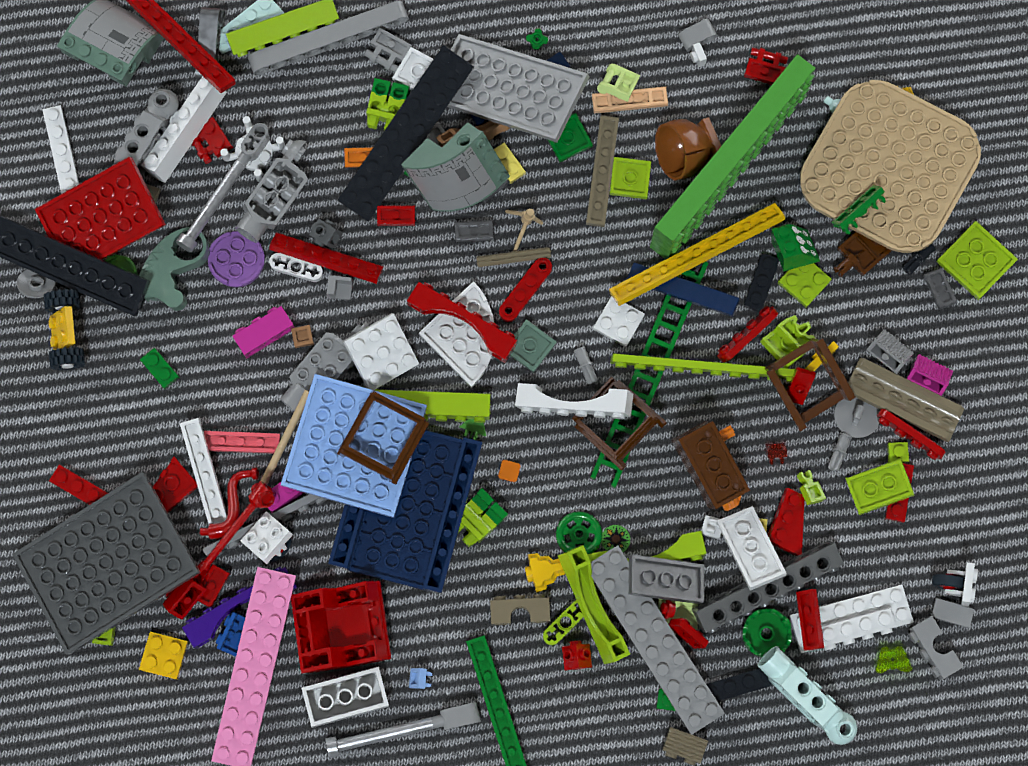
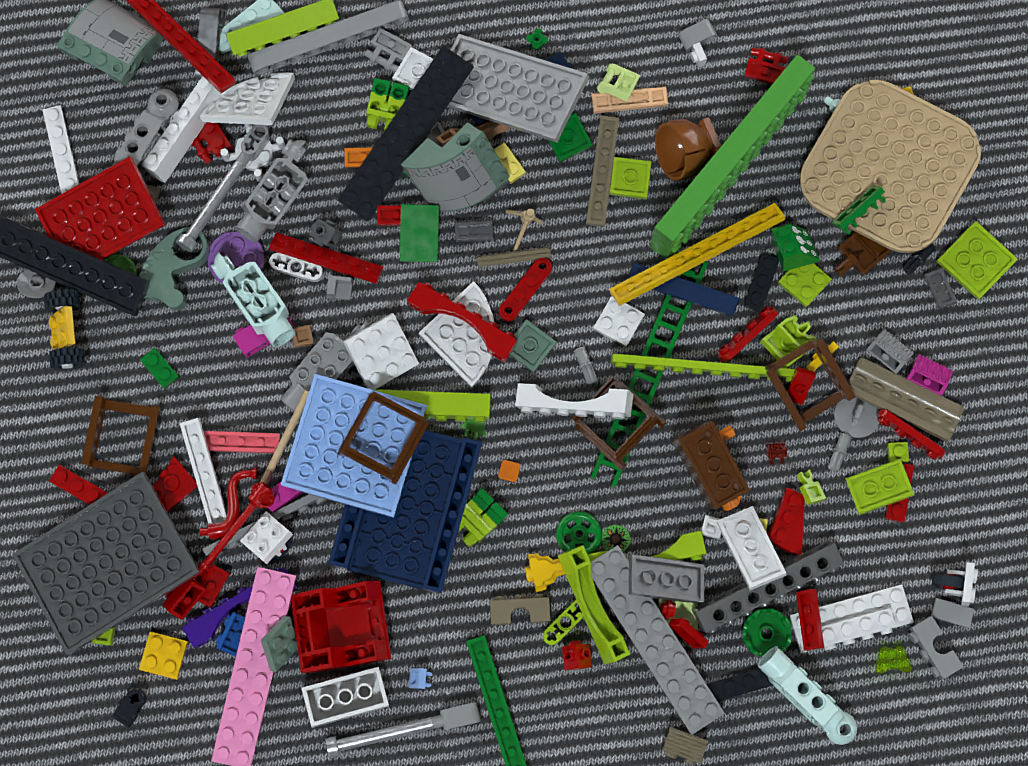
green plate [656,689,675,711] -> none
none -> reddish brown piece [81,396,160,475]
none -> black piece [112,689,147,728]
none -> white plate [200,73,295,126]
none -> light aqua brick [211,252,295,347]
none -> sand green plate [261,616,298,672]
none -> green tile [400,204,439,262]

